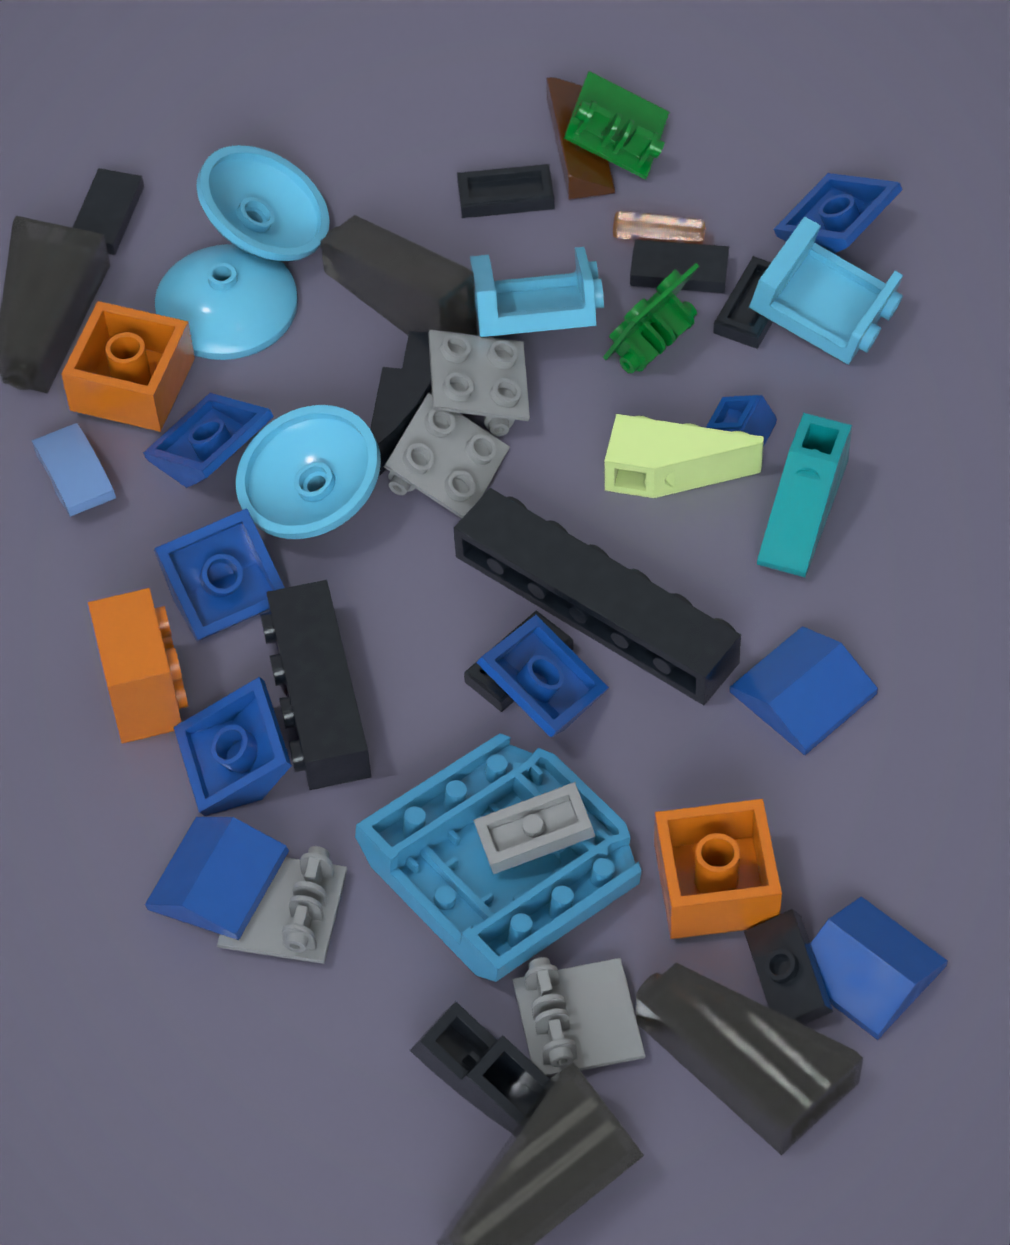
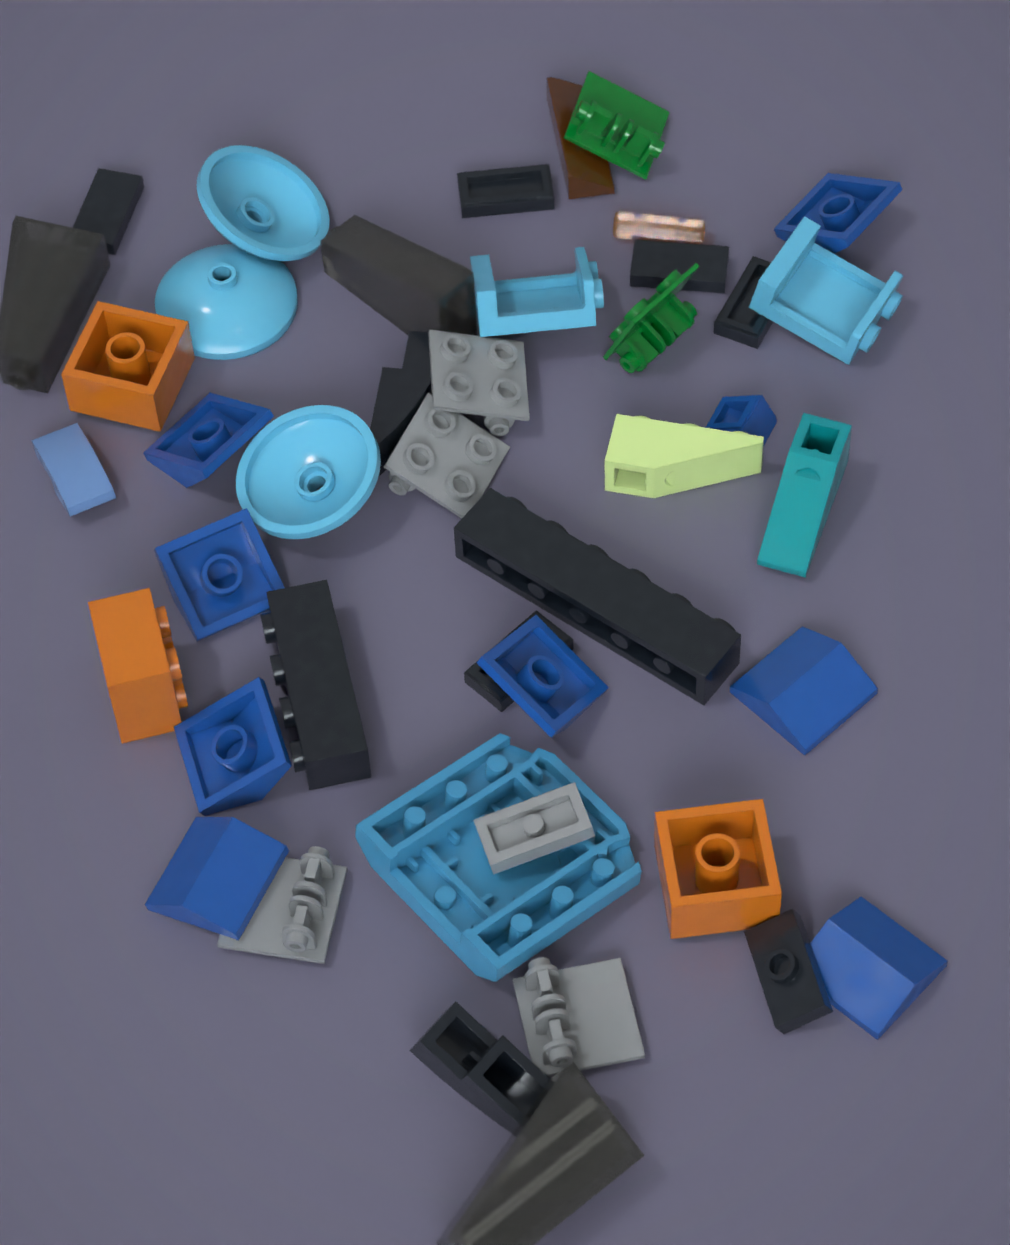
clear smoke slope [636,962,863,1155] -> none

